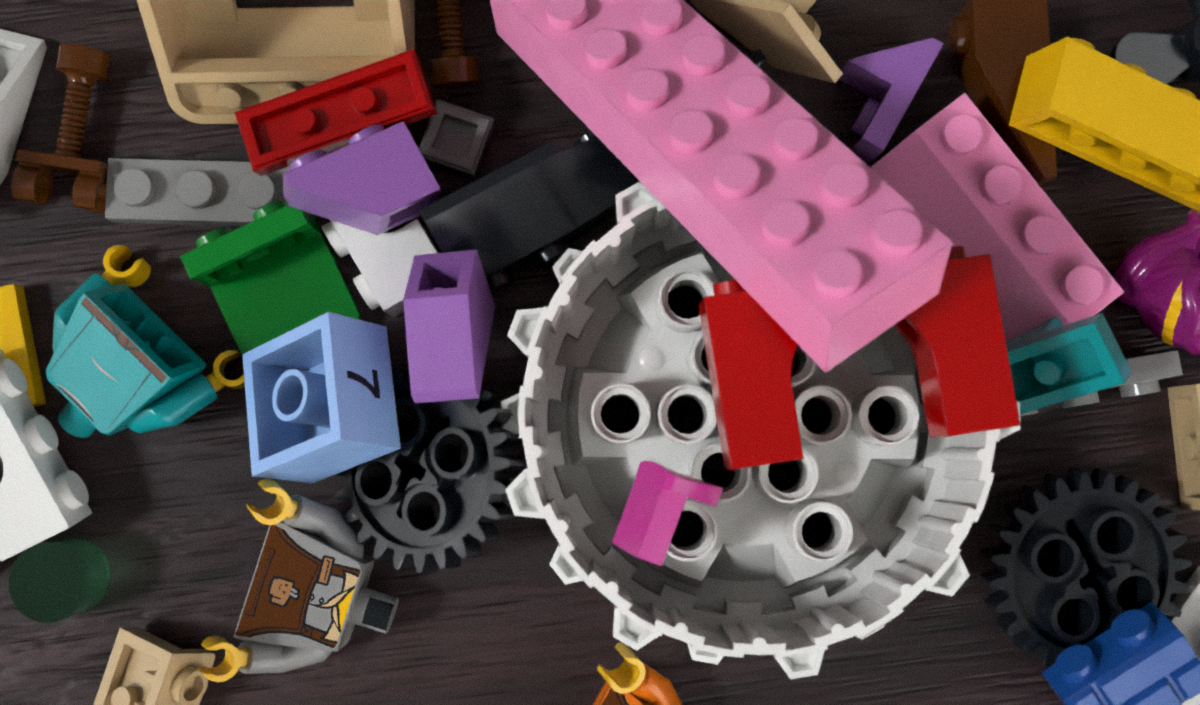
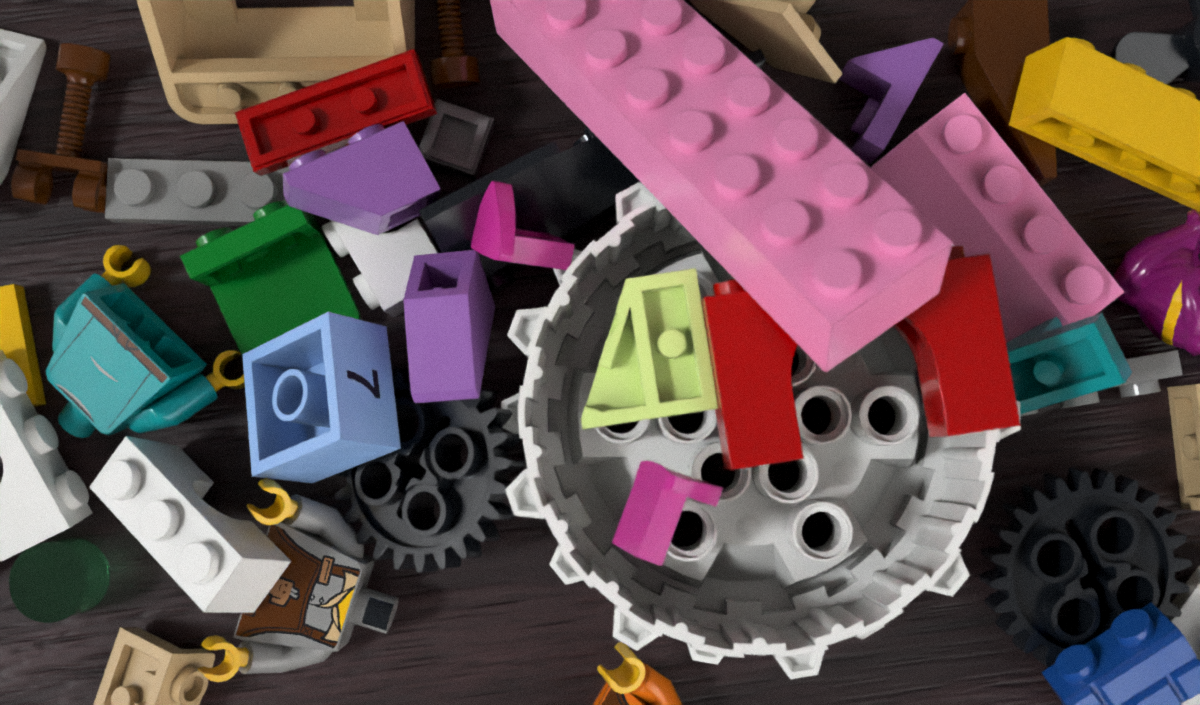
none -> white arch [89,436,291,613]
none -> dark pink tile [471,181,575,270]
none -> yellowish green wing [581,268,718,430]

